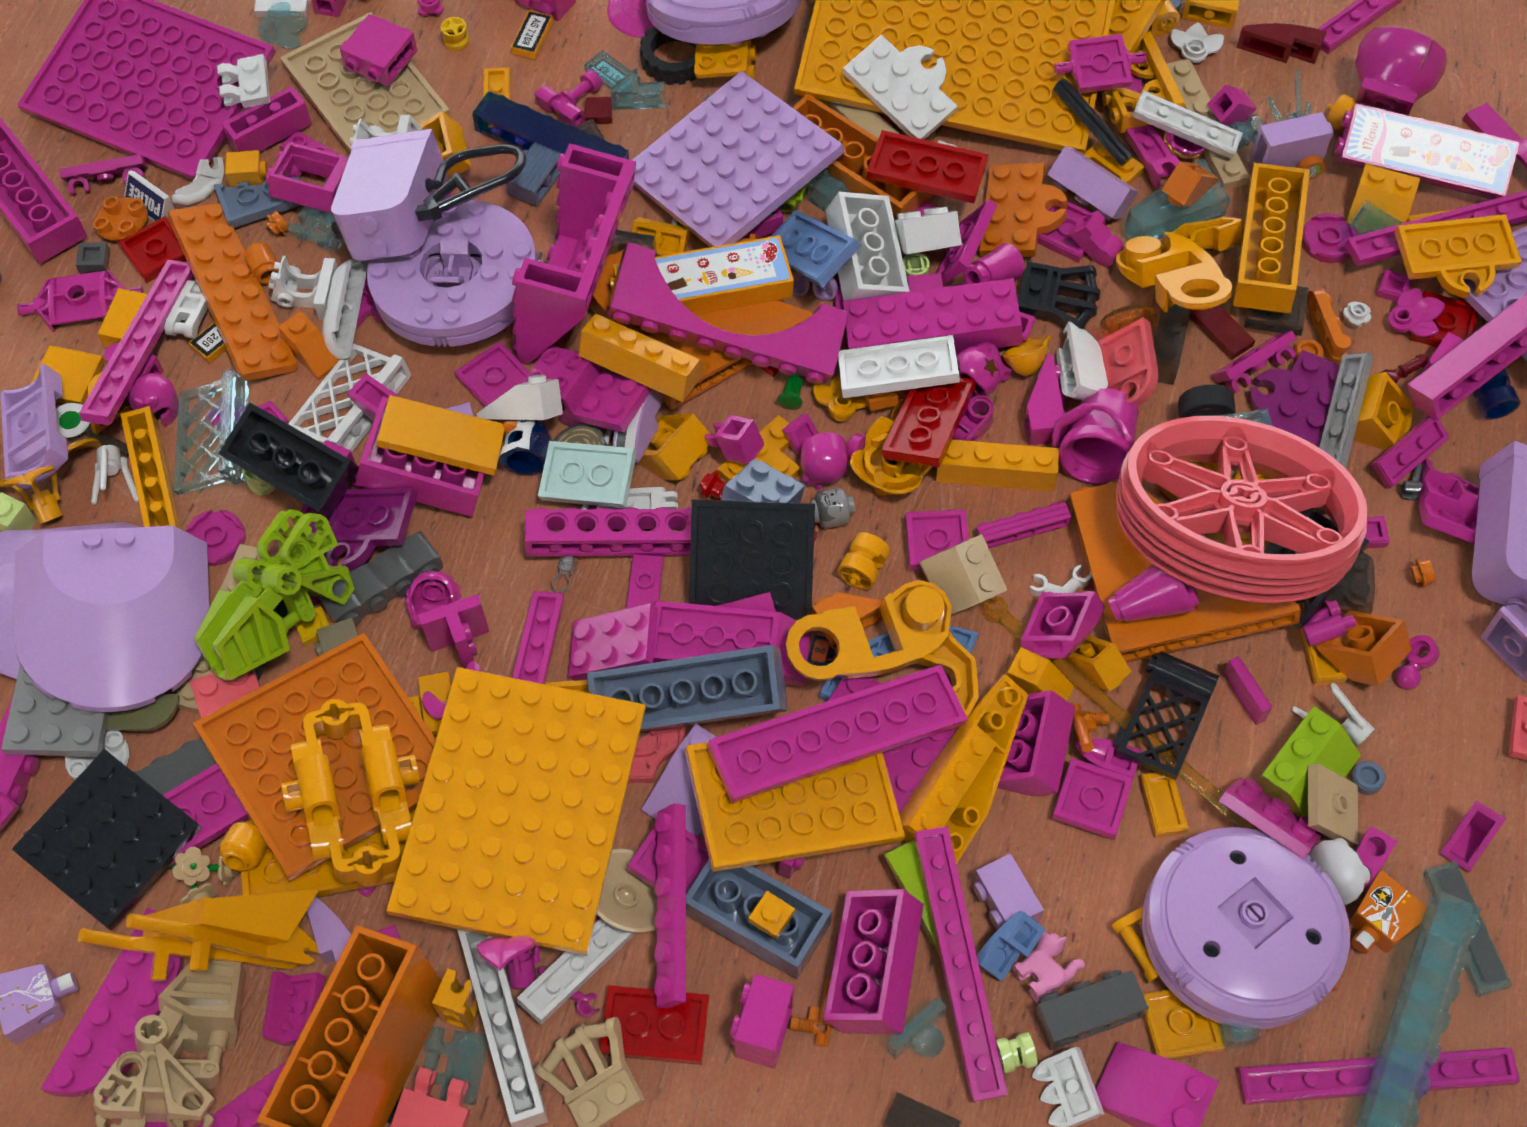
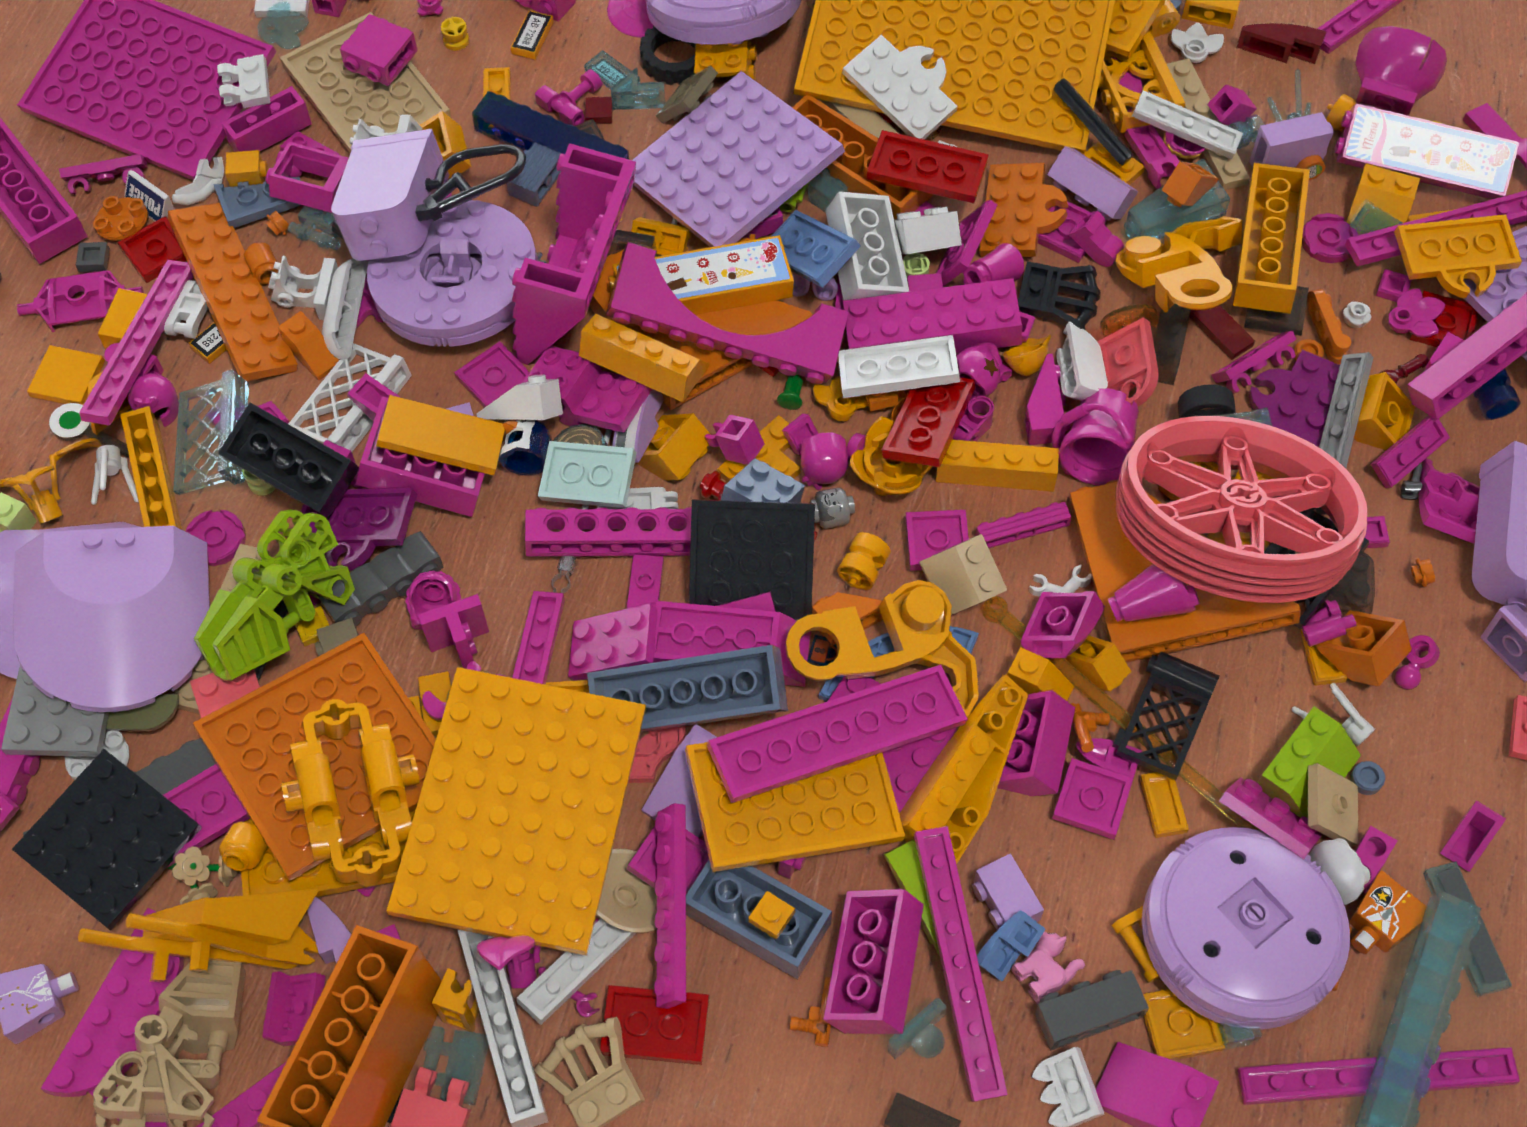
lavender piece [0,364,68,490] -> none
dark pink piece [730,974,794,1069] -> none
yellowish green wheel [996,1032,1037,1074] -> none
dark pink plate [1054,34,1147,94] -> none
dark pink tile [1223,656,1272,725] -> none
none -> dark tan plate [656,66,718,123]

